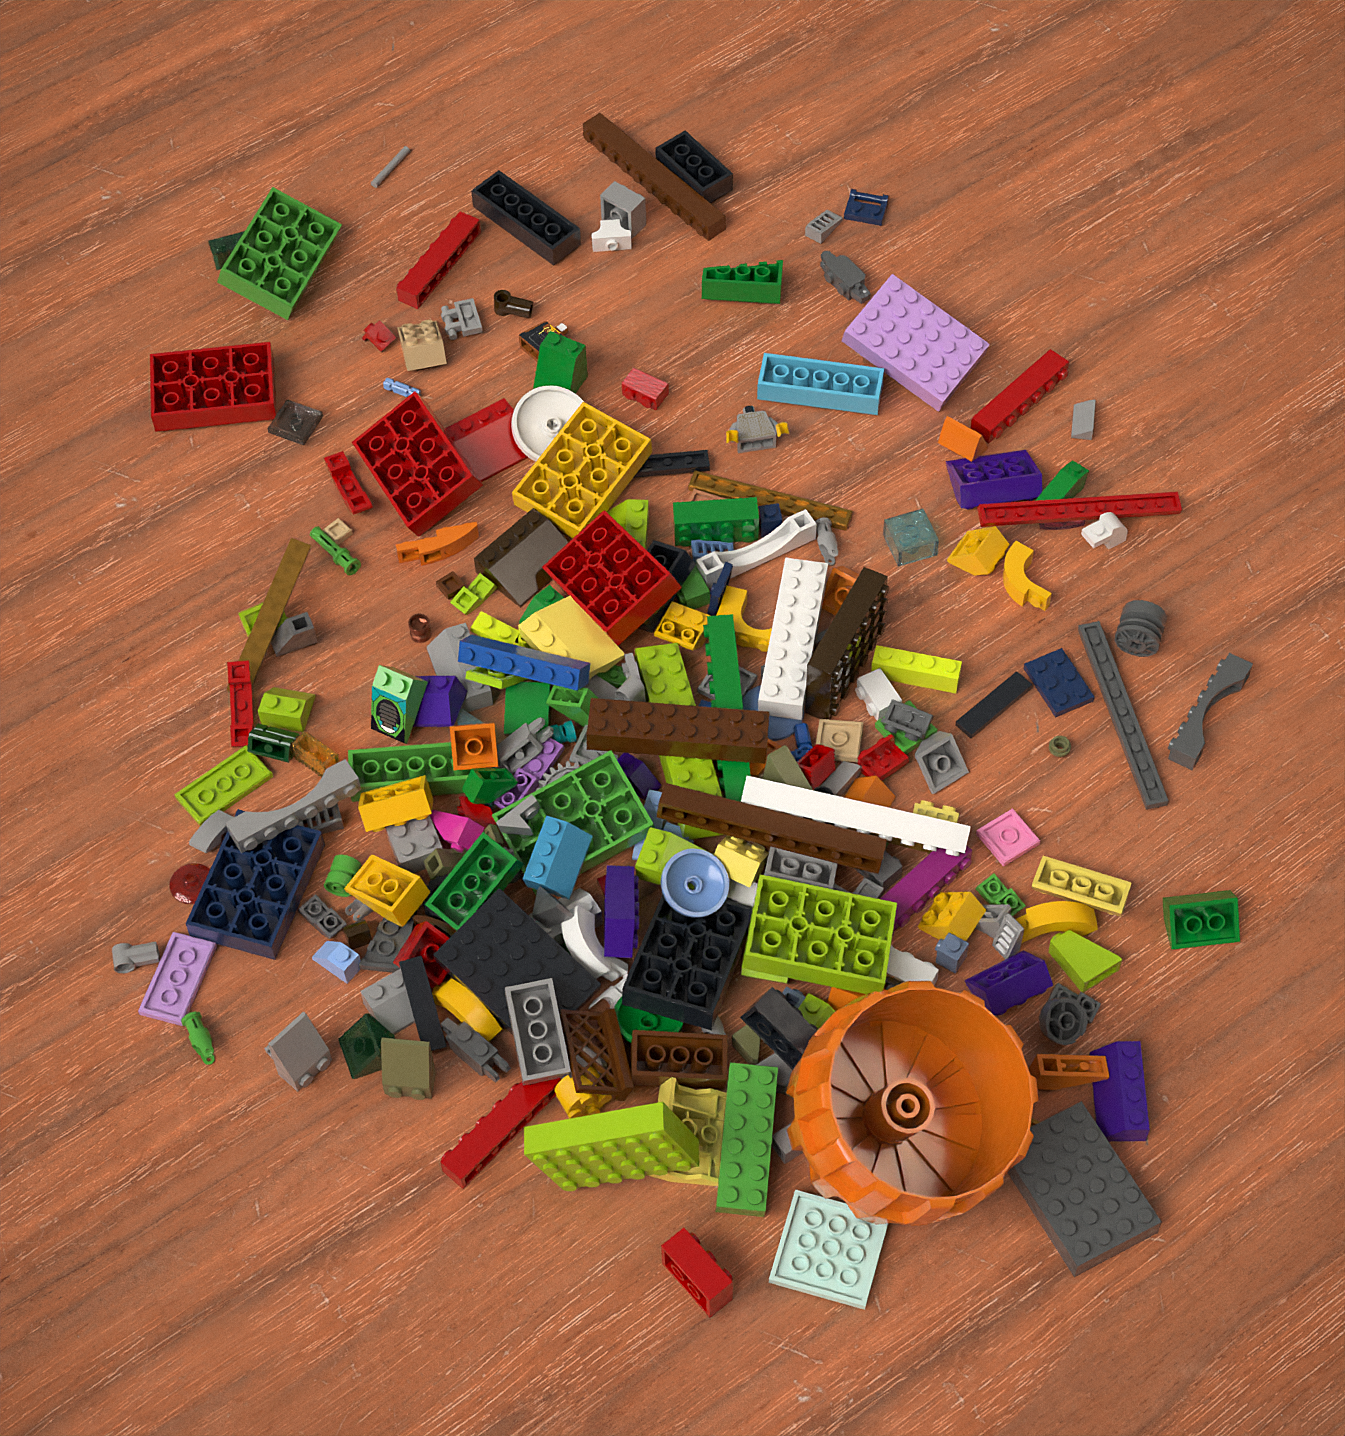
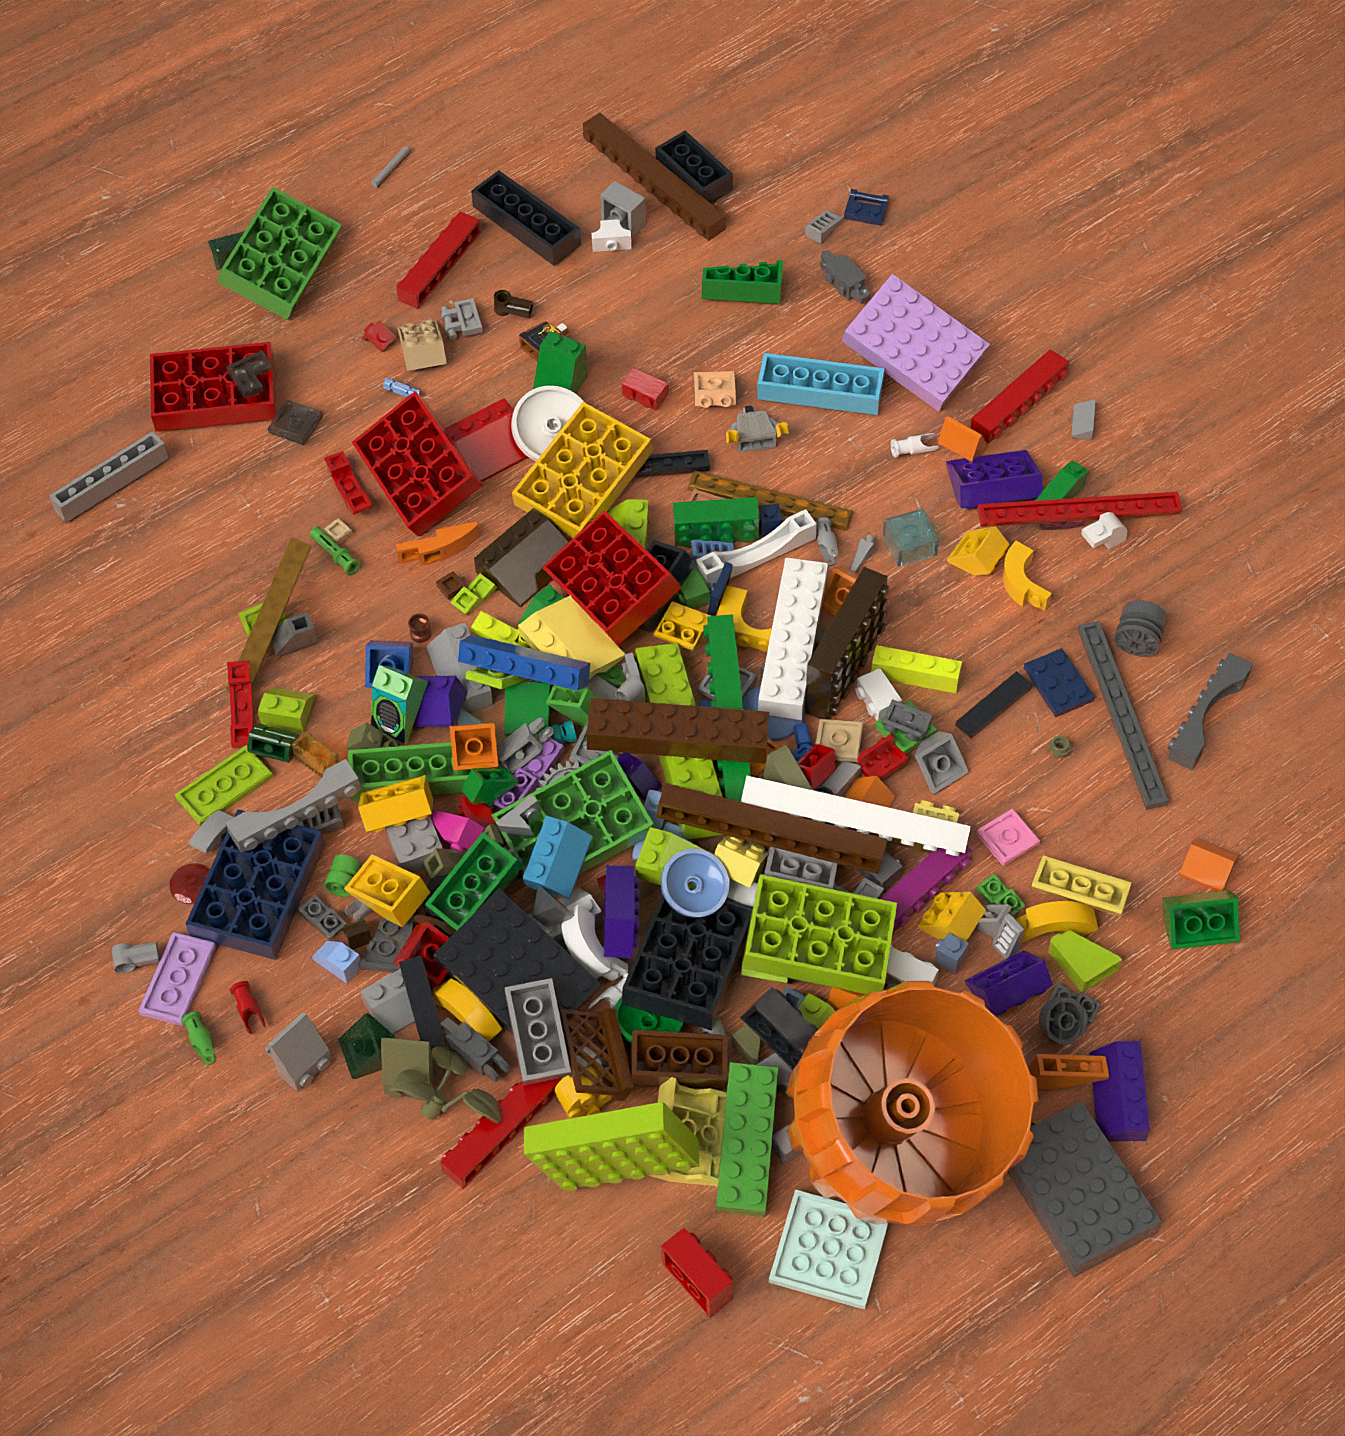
none -> light grey brick [49,431,169,523]
none -> clear smoke plate [226,350,272,399]
none -> red piece [229,981,266,1035]
none -> olive slope [346,723,400,750]
none -> blue slope [365,640,413,688]
none -> olive plant [393,1046,501,1124]
none -> light nougat plate [694,371,736,408]
none -> light grey piece [850,535,875,573]
none -> white piece [890,433,939,458]
none -> orange slope [1179,838,1239,891]

